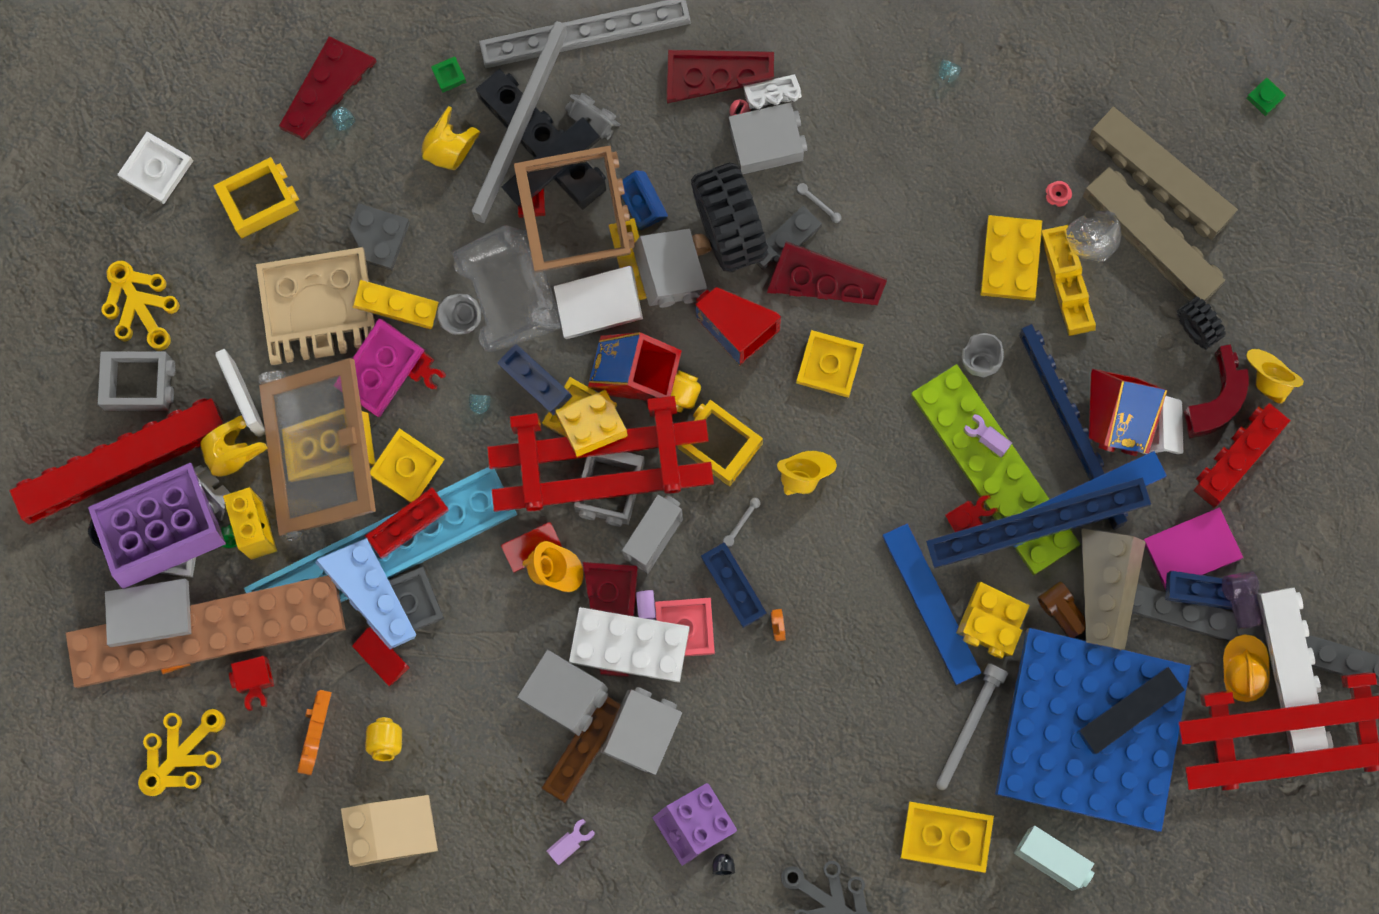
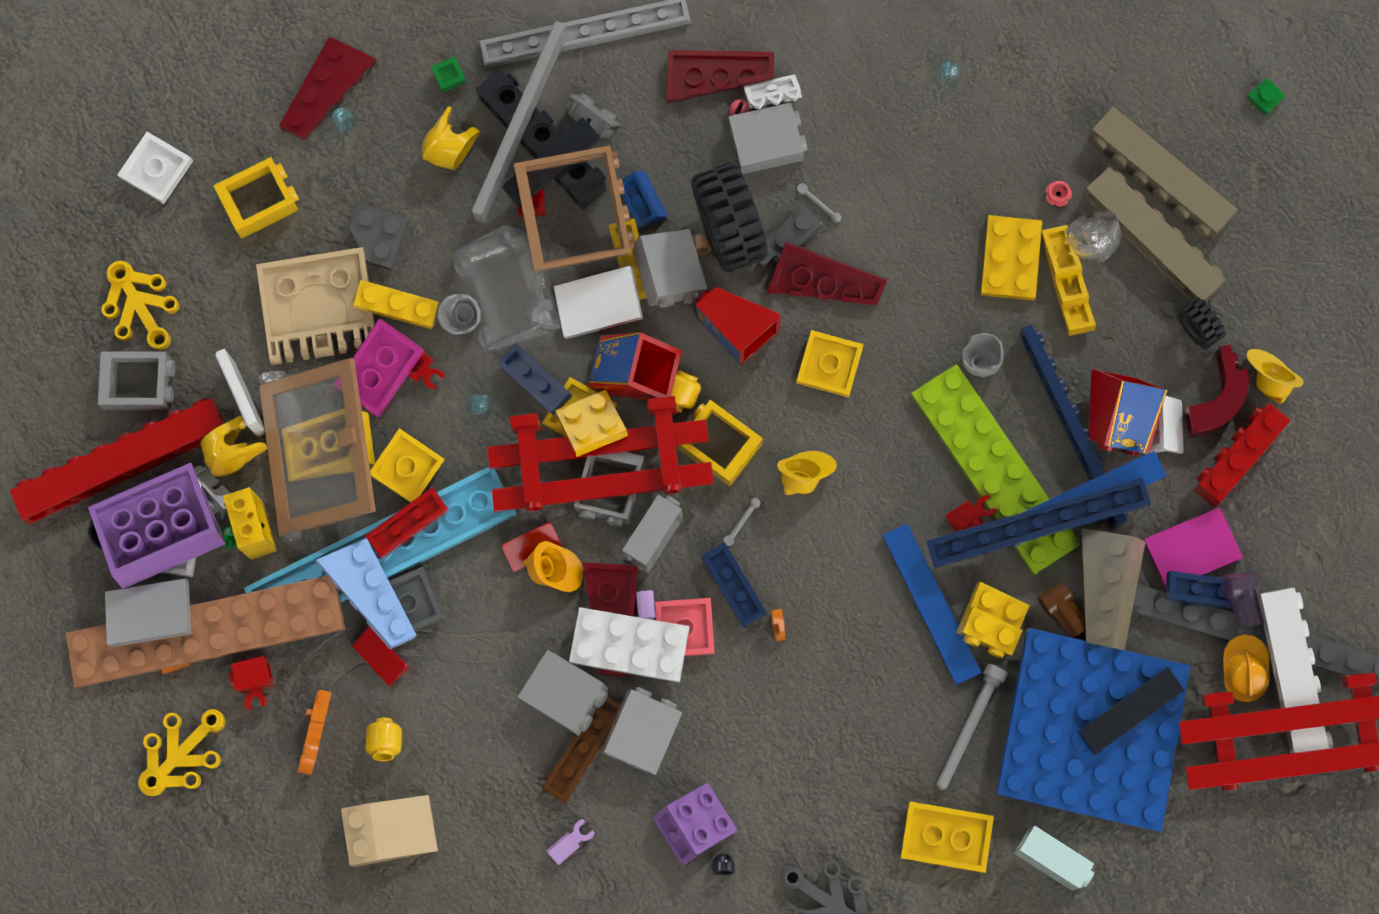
lavender bar [964,414,1012,457] -> none

